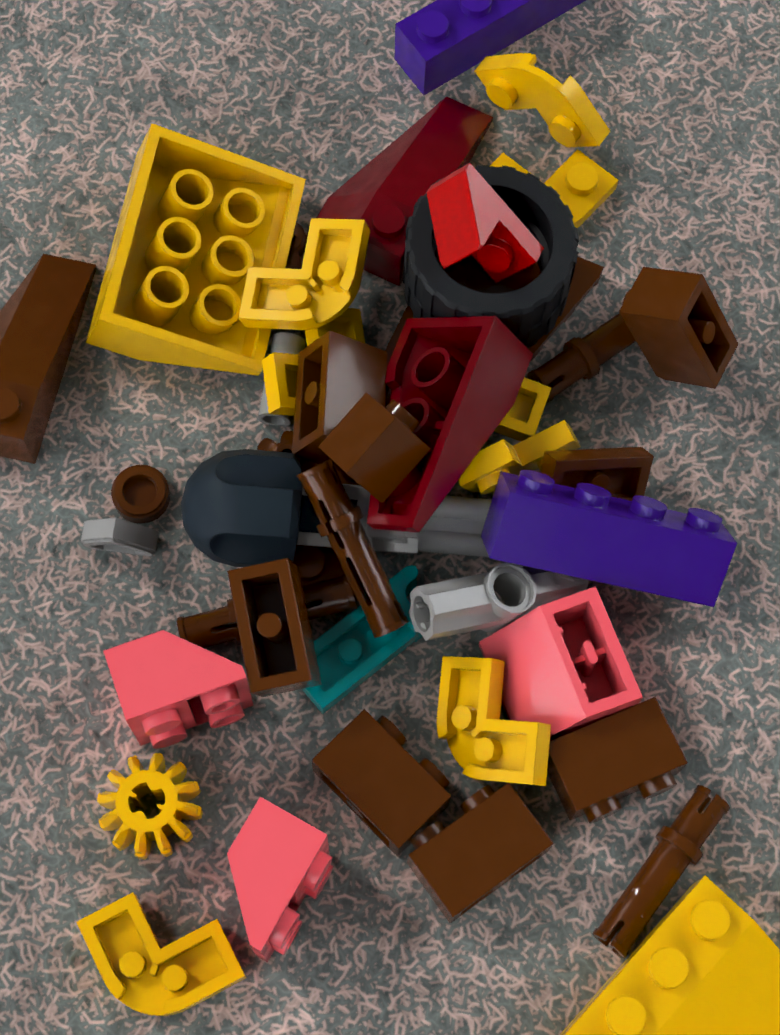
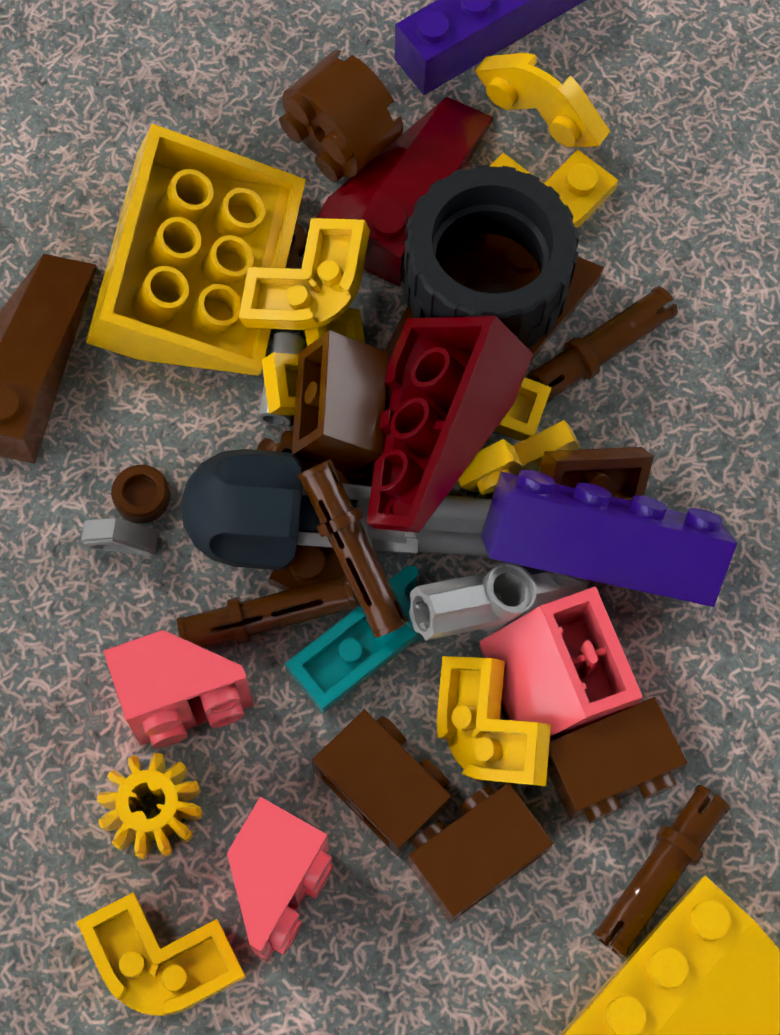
reddish brown brick [227,558,322,697] -> none
reddish brown brick [318,392,431,504] -> none
red slope [426,163,544,283] -> none
reddish brown brick [619,267,738,389] -> none
none -> reddish brown brick [279,50,404,183]

